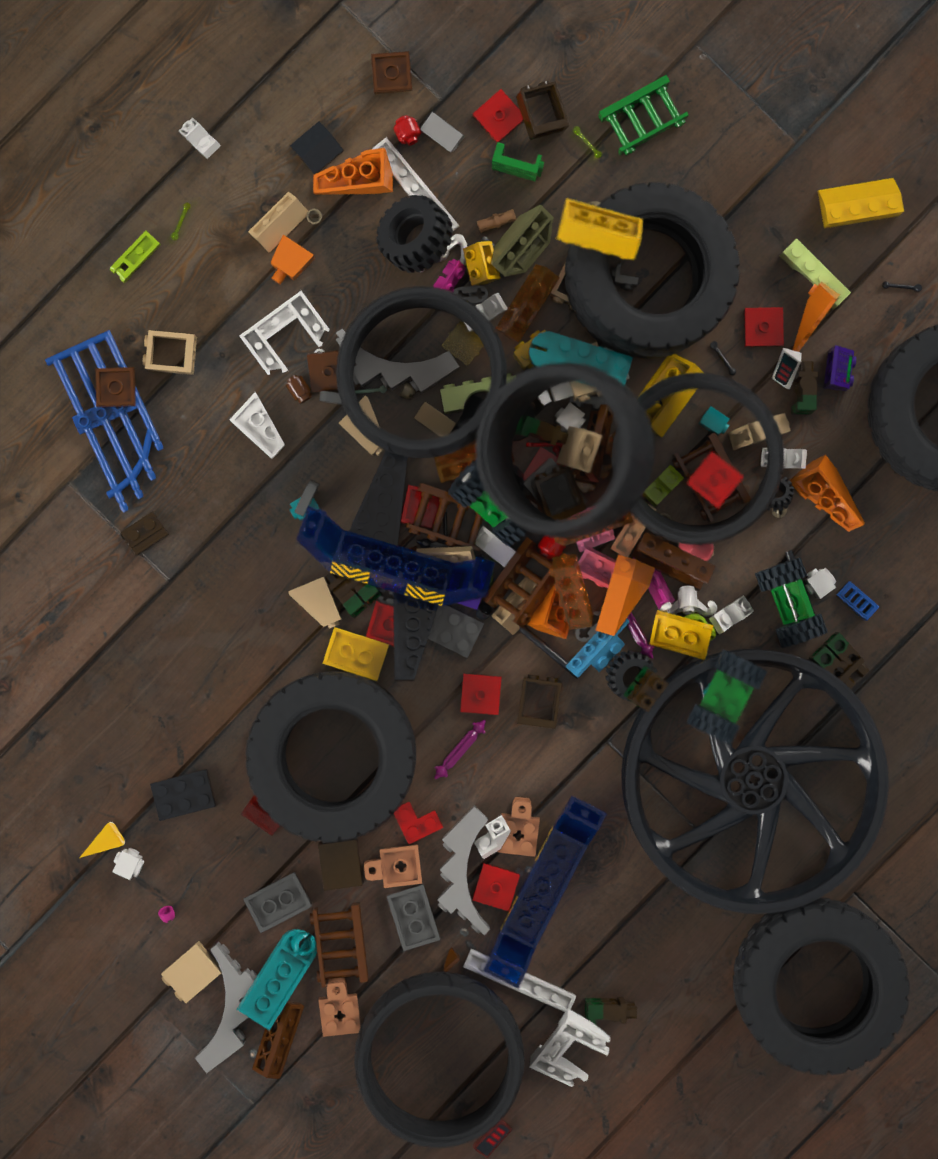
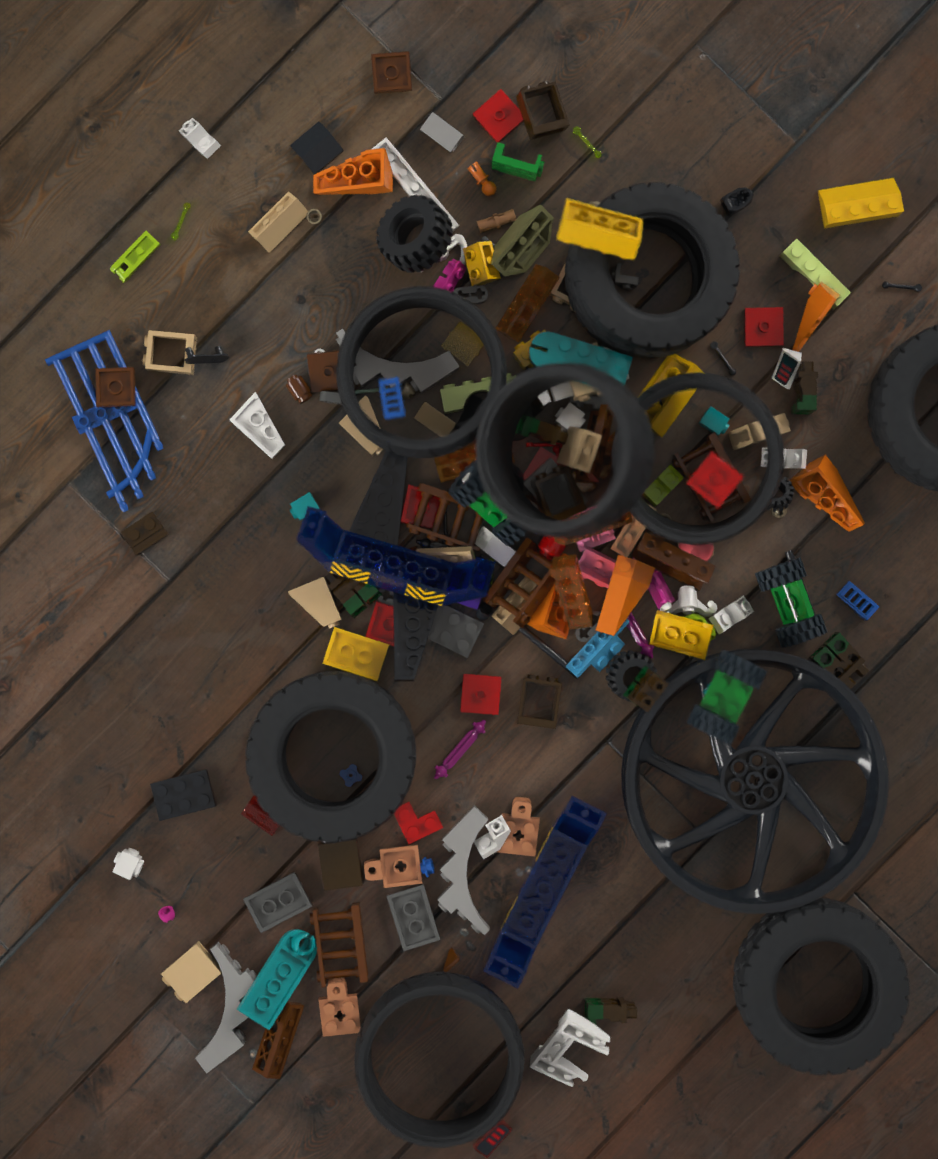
yellow sticker [80,822,125,858] -> none
white wedge [239,291,330,375] -> none
orange torso [271,235,315,285] -> none
dark grey beam [295,480,320,517] -> none
red head [393,115,422,146] -> none
white tile [463,949,576,1012] -> none
white slope [464,293,508,332] -> none
red plate [472,863,520,911] -> none
green fence [598,75,688,156] -> none
white brick [804,568,836,599] -> none
dark purple slope [823,346,856,391] -> none
none -> black piece [185,346,229,364]
none -> blue plate [340,764,362,787]
none -> blue slope [379,377,405,420]
none -> blue plate [420,857,435,877]
none -> orange pin [467,162,497,196]
none -> black rock [720,187,754,217]

